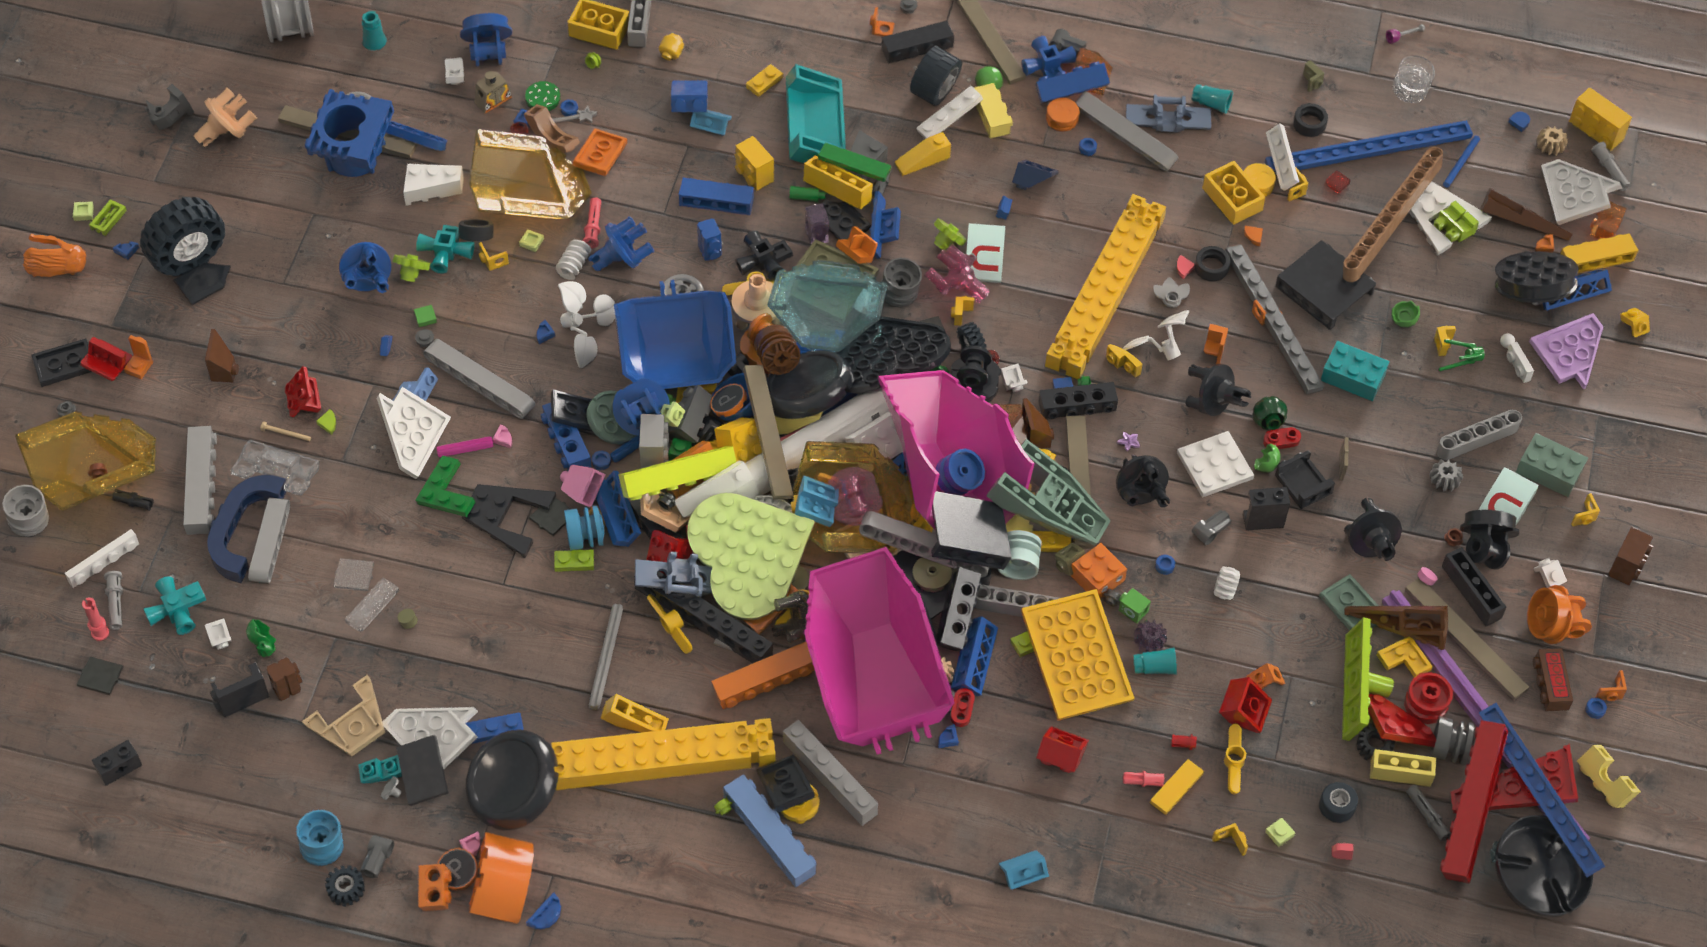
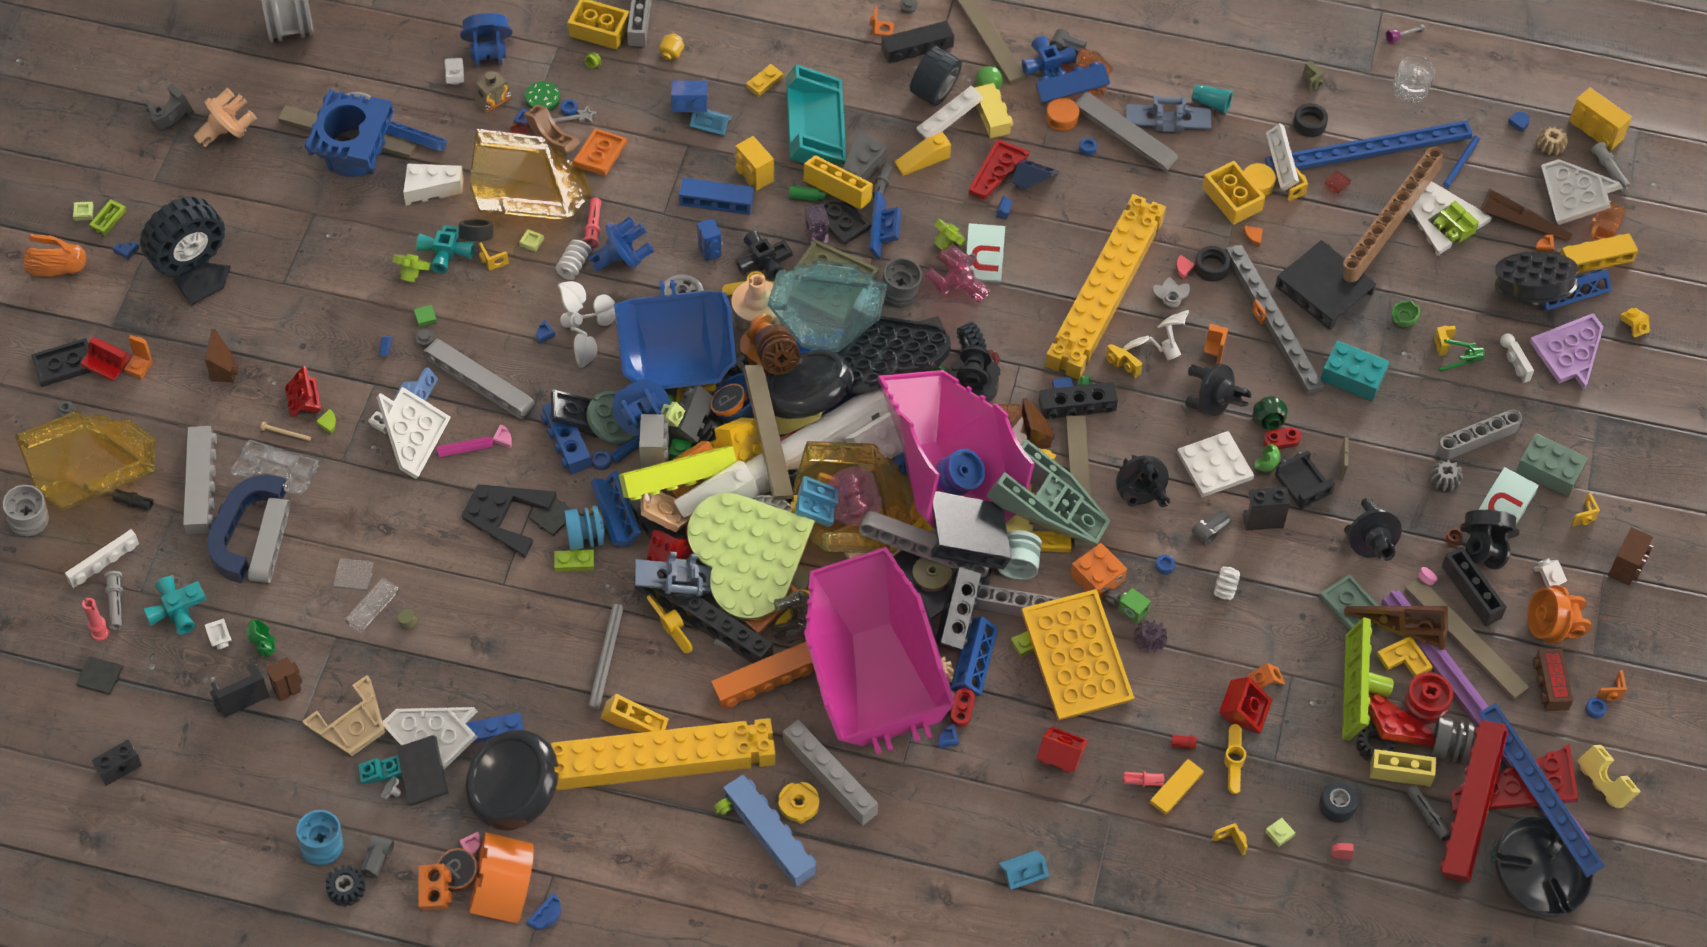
copper plate [88,463,108,480] -> none
blue piece [339,242,391,293] -> none
teal plant [362,11,387,51] -> none
green plate [415,455,475,517] -> none
bright pink torso [560,465,606,508] -> none
black plate [657,492,676,510] -> none
black tile [756,754,815,813] -> none
green tile [818,143,891,182] -> none
orange panel [836,227,878,264] -> none
yellow bracket [951,296,974,326] -> none
white bracket [1001,364,1027,392] -> none
olive bracket [1054,542,1085,576] -> none
lavender plant [1117,432,1140,451] -> none
teal plant [1133,647,1177,675] -> none
none -> white piece [368,411,387,434]
none -> red wing [968,139,1030,200]

